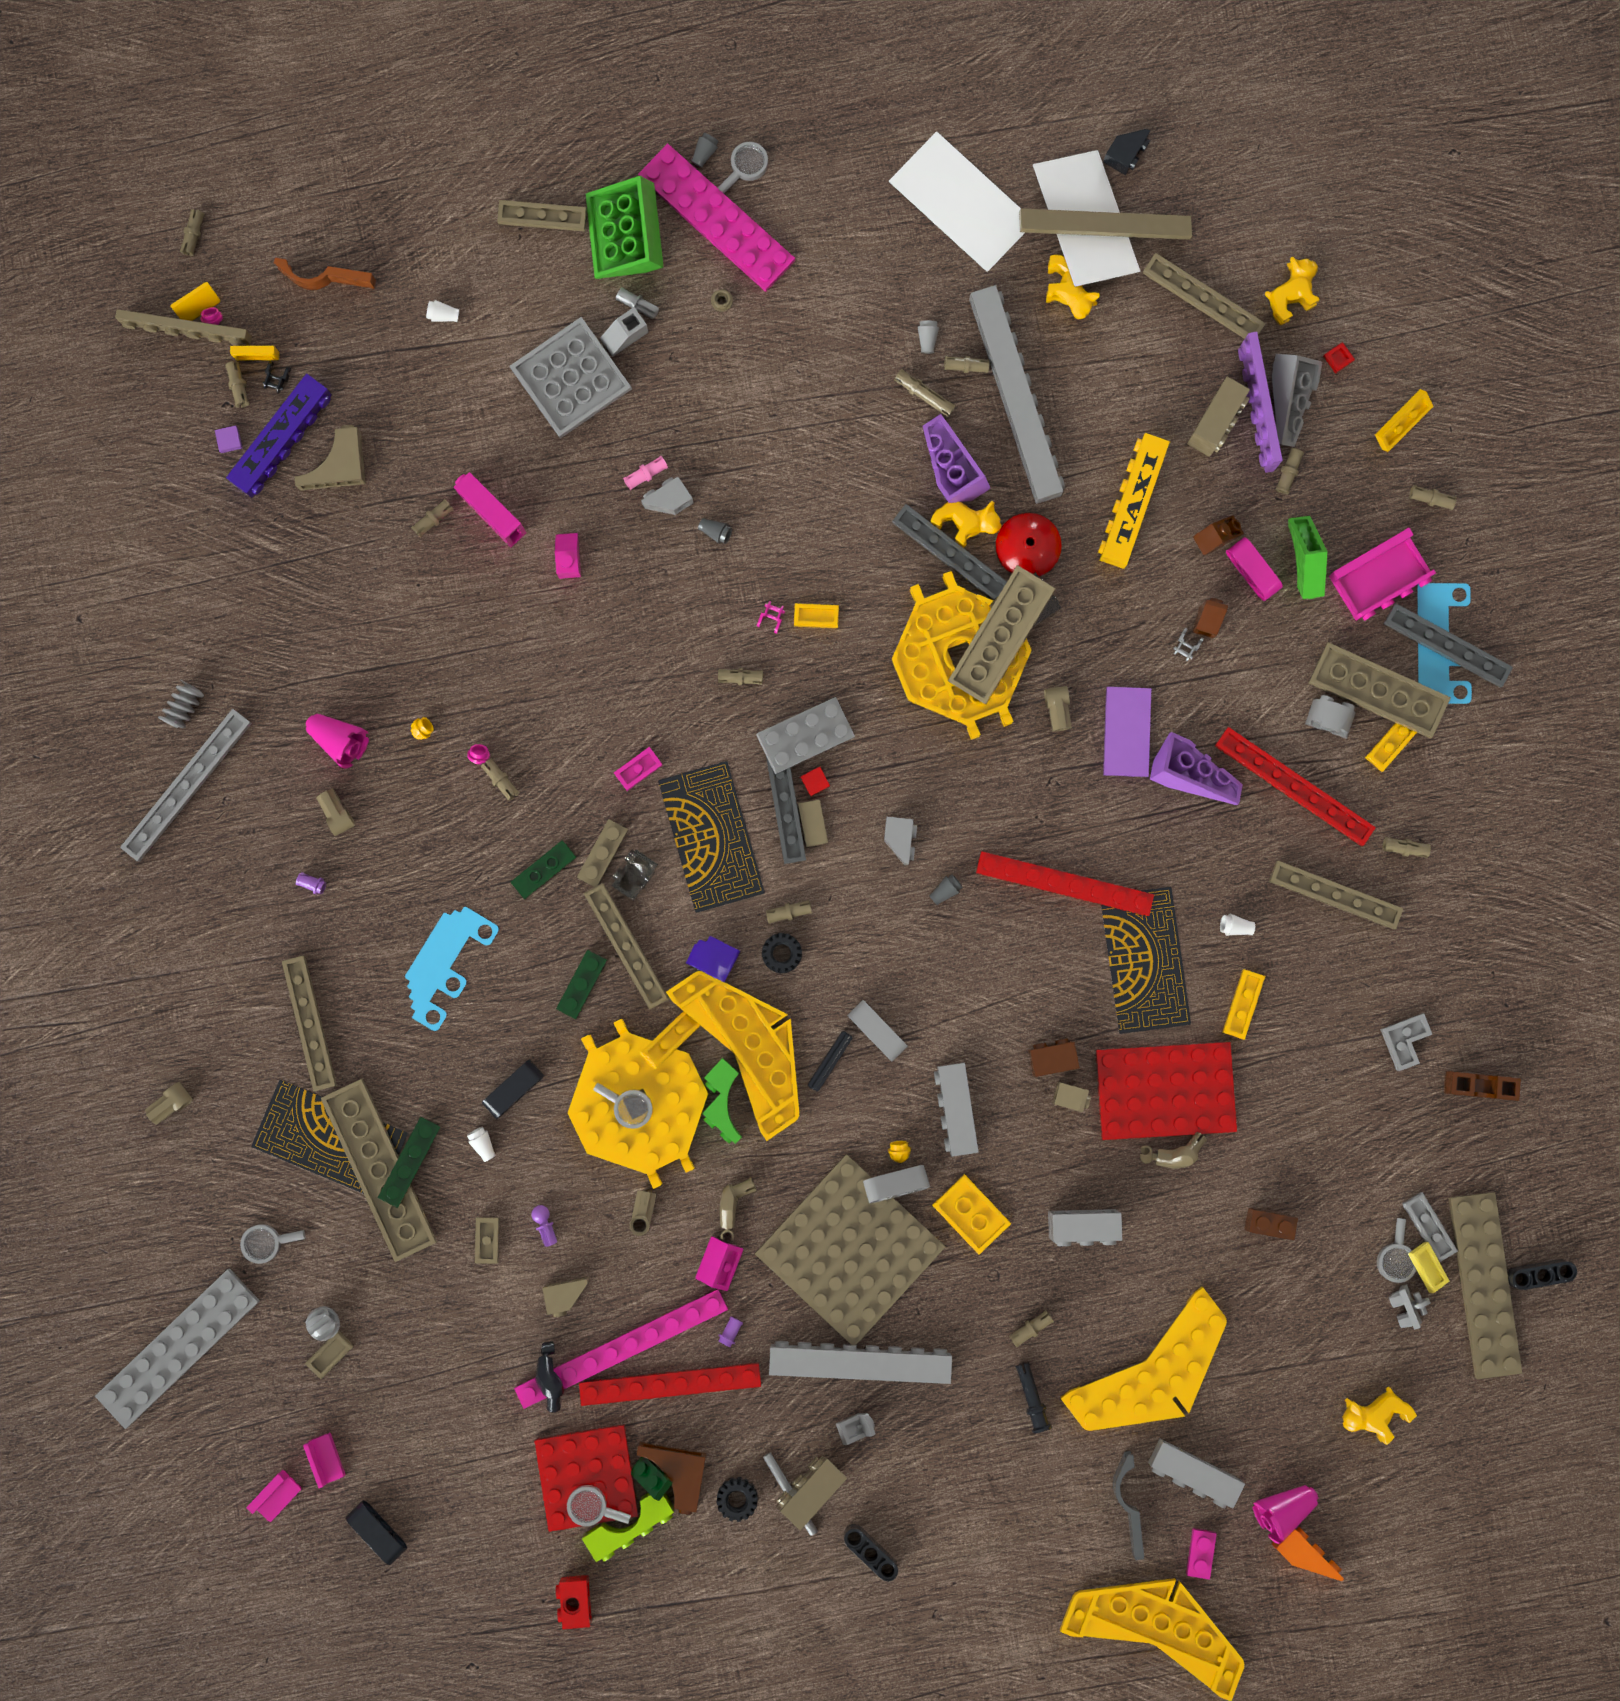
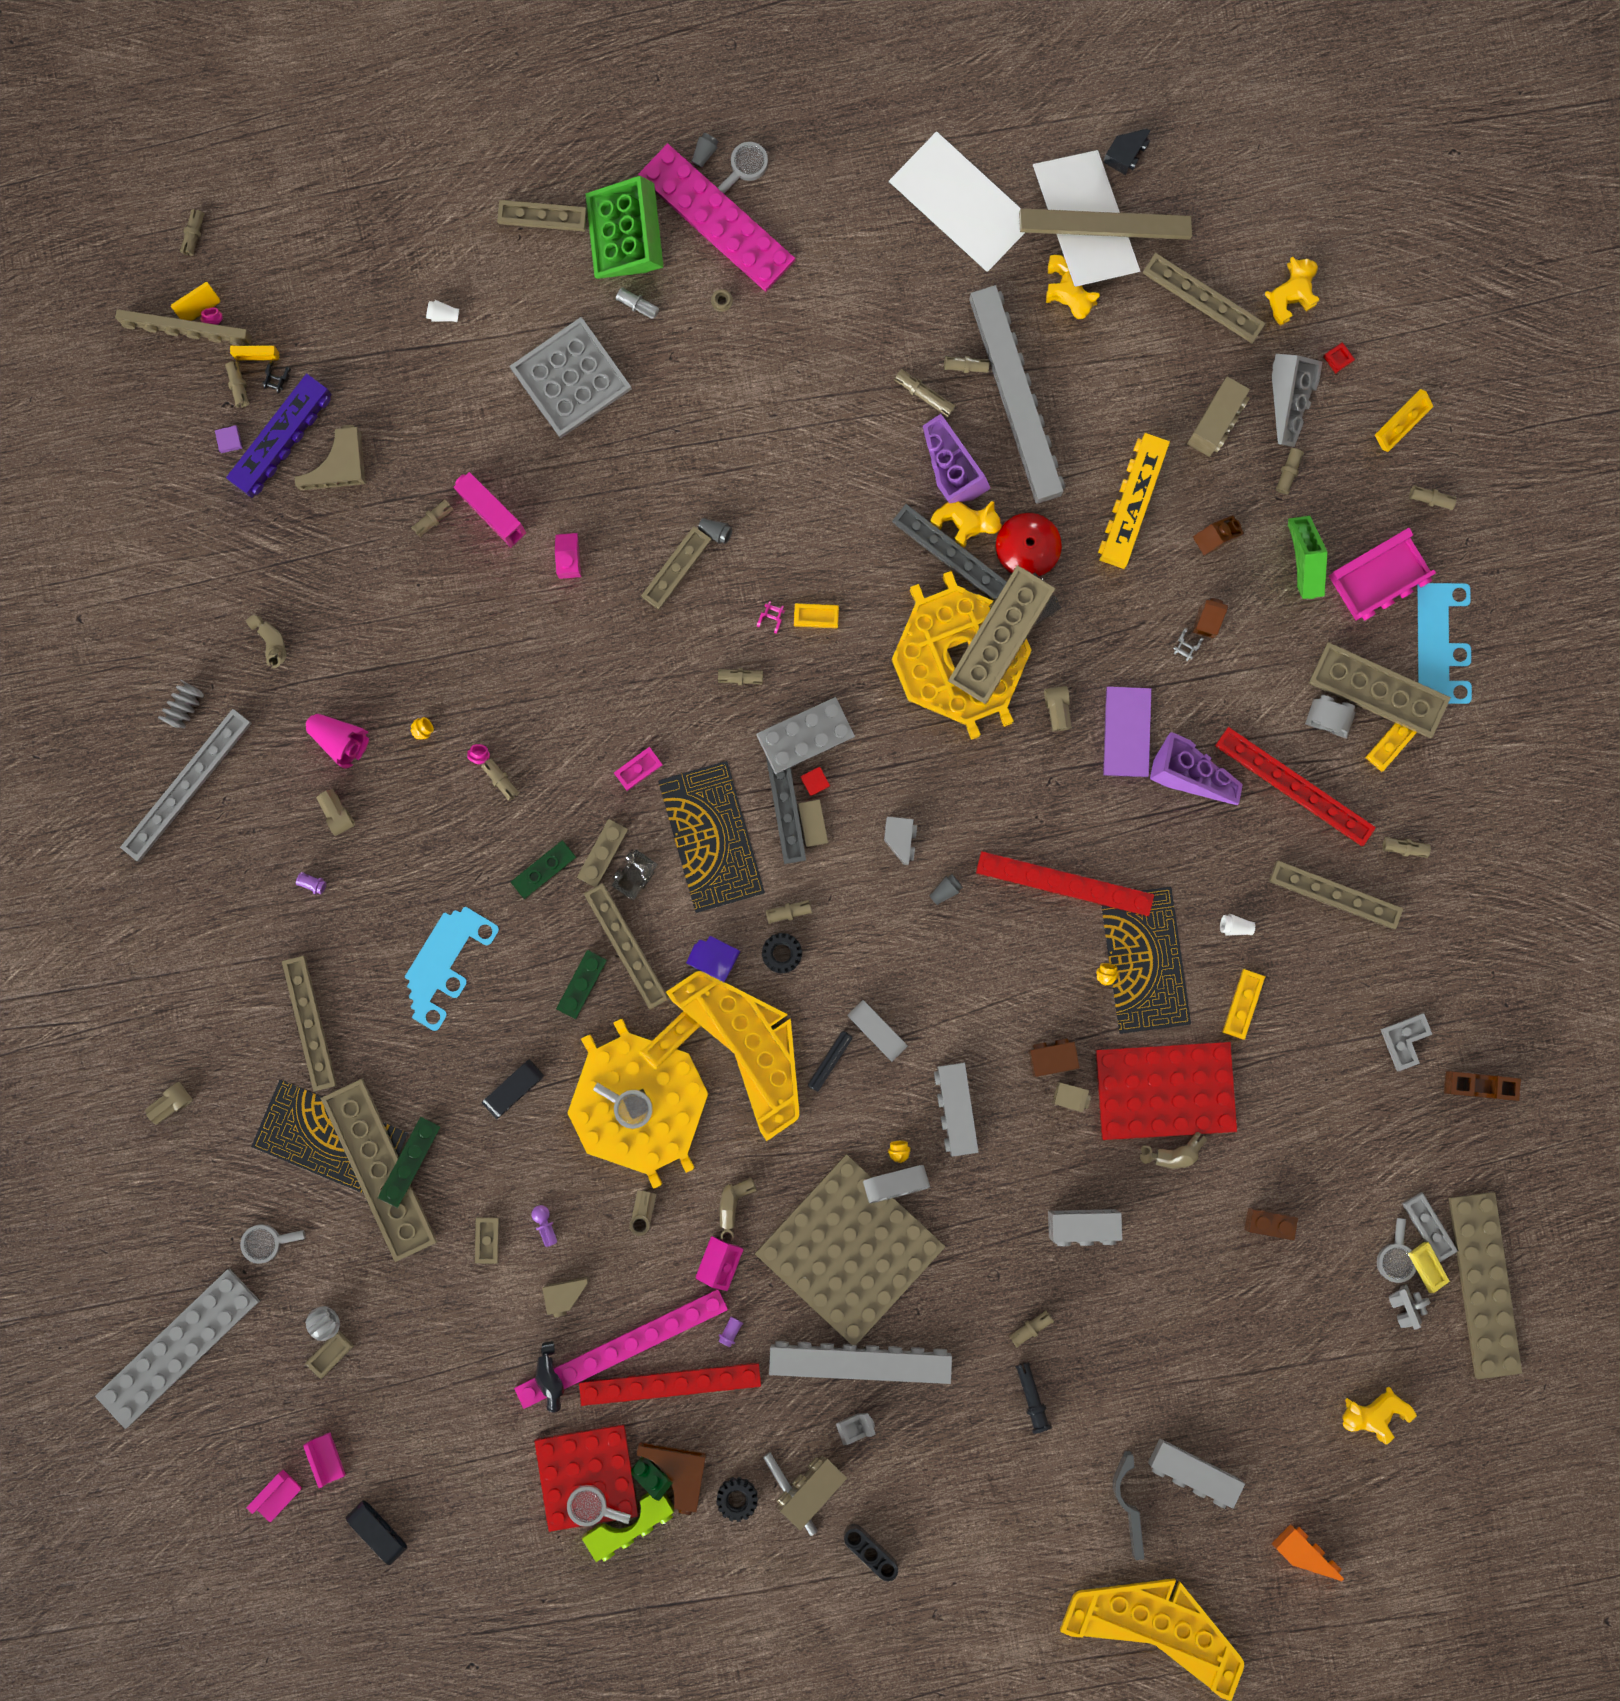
dark orange piece [274,258,376,290] -> none
white cone [467,1127,496,1162] -> none
red brick [556,1575,592,1630] -> none
light grey slope [600,307,649,357] -> none
bright pink pin [623,456,668,490] -> none
light grey slope [641,477,694,515] -> none
bright green arch [702,1058,742,1144] -> none
light grey cone [918,320,939,354] -> none
yellow tile [932,1174,1011,1254] -> none
yellow wing [1060,1287,1227,1431] -> none
dark pink plate [1186,1528,1217,1580] -> none
dark pink beam [1226,537,1283,601] -> none
medium lavender plate [1238,332,1283,473] -> none
dark pink cone [1253,1485,1319,1544] -> none
dark grey plate [1383,603,1513,687] -> none
black beam [1507,1259,1577,1290] -> none
none -> dark tan arm [246,615,286,668]
none -> dark tan plate [641,526,712,610]
none -> yellow plate [1096,963,1119,985]

